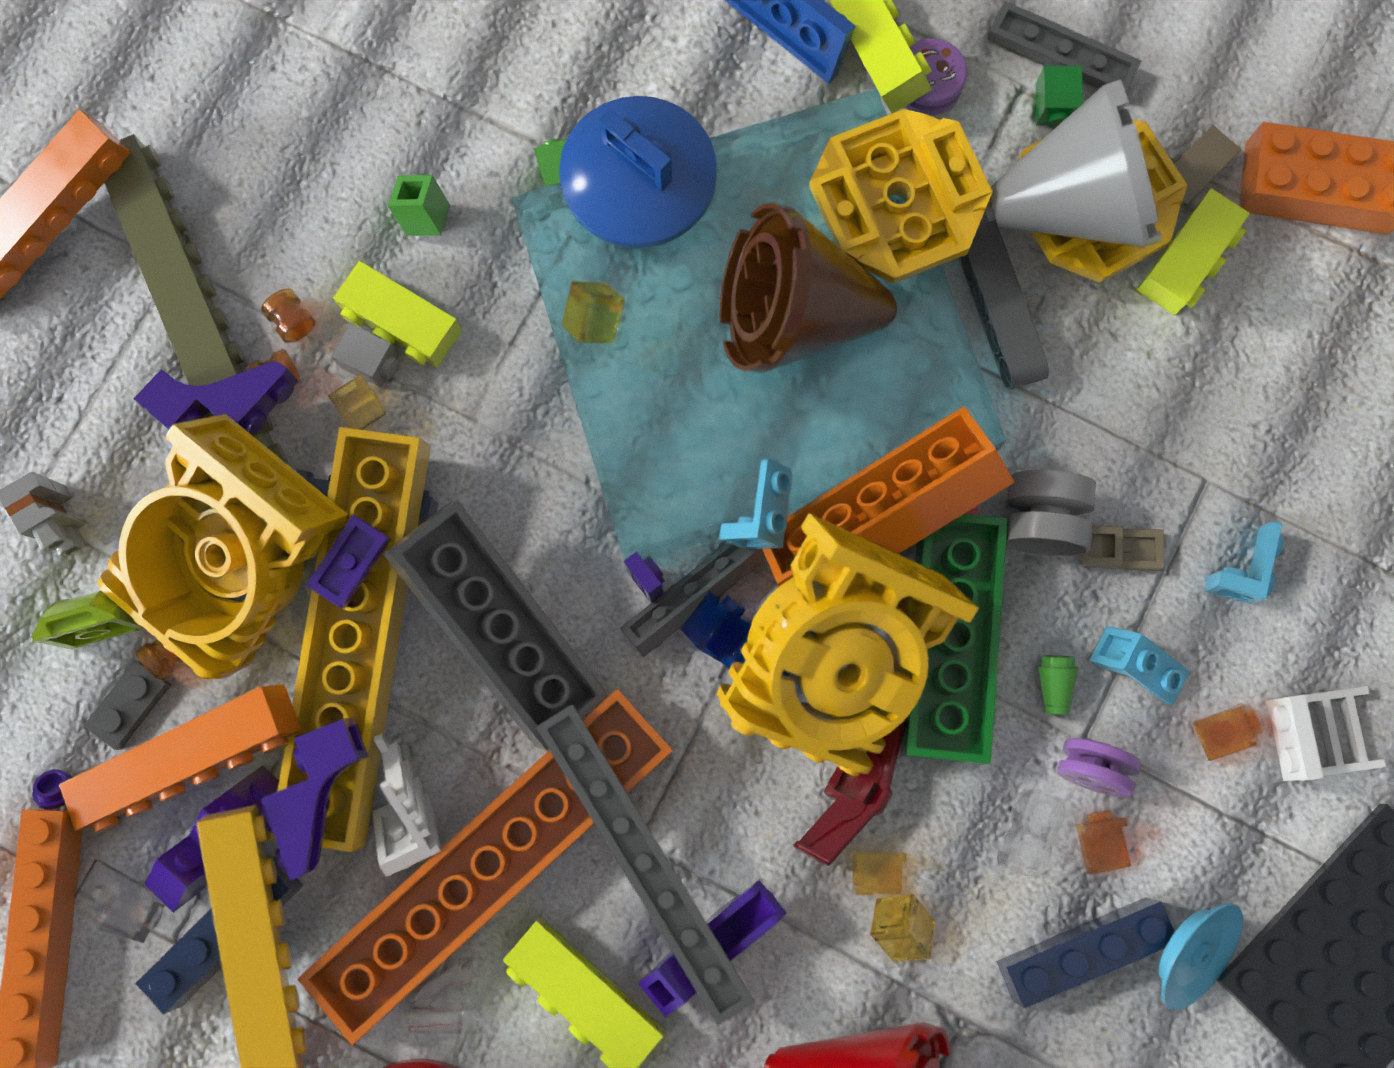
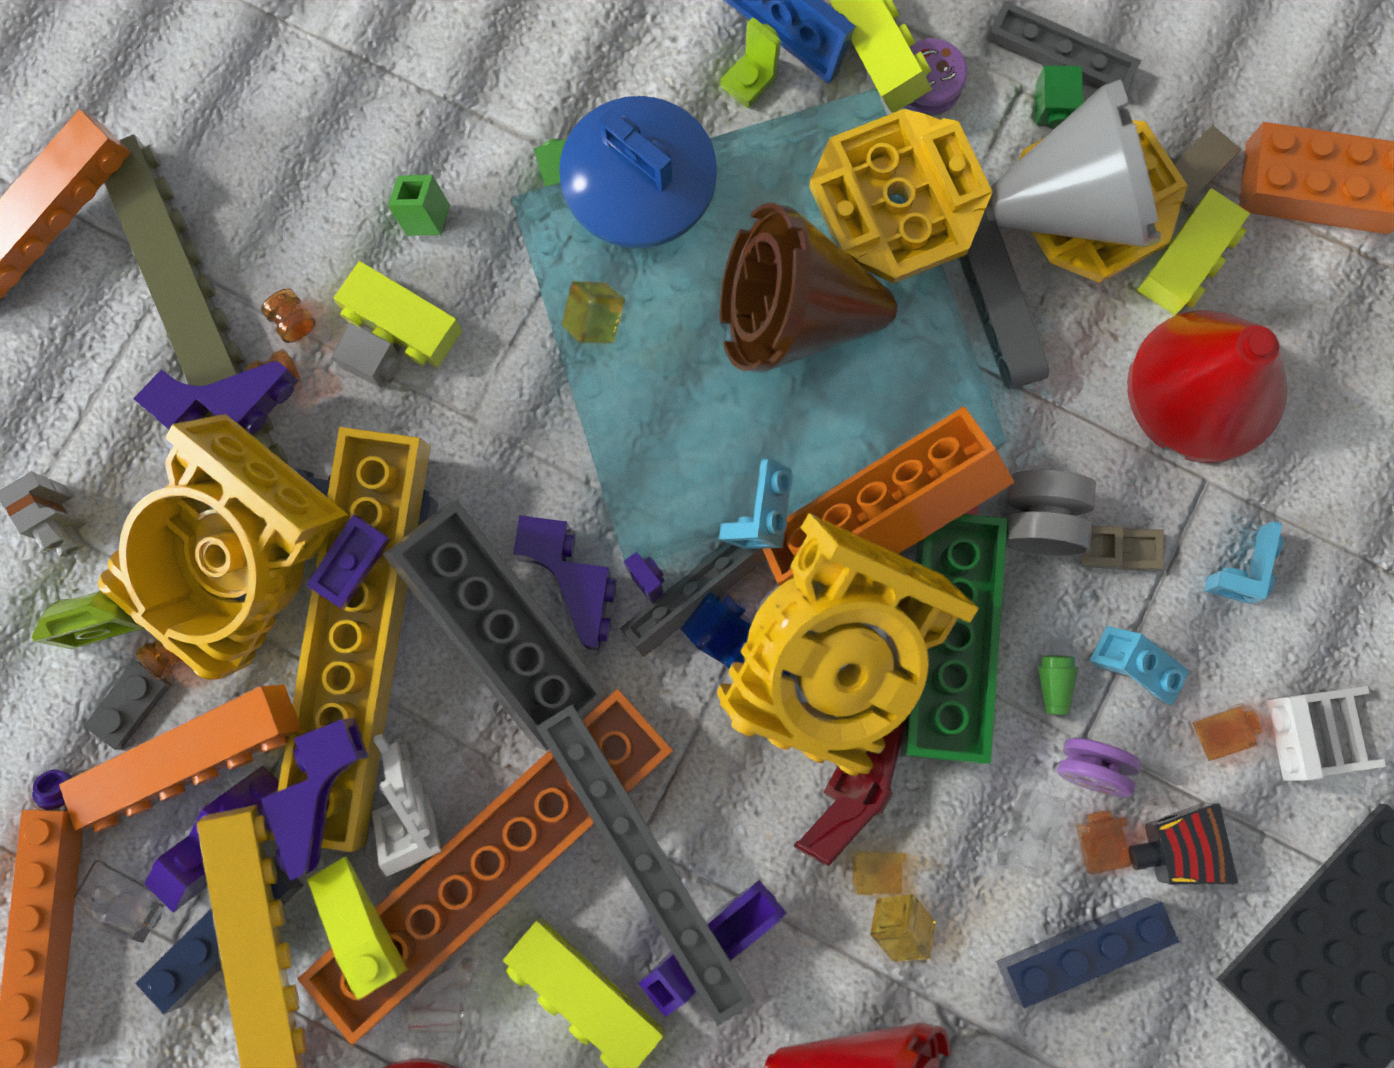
clear yellow panel [327,374,386,430] -> none
medium azure piece [1159,903,1244,1010] -> none
none -> neon yellow slope [307,856,408,1000]
none -> dark purple arch [513,515,617,651]
none -> lime bracket [720,17,781,109]
none -> red cone [1127,310,1288,463]
none -> black torso [1128,803,1238,884]

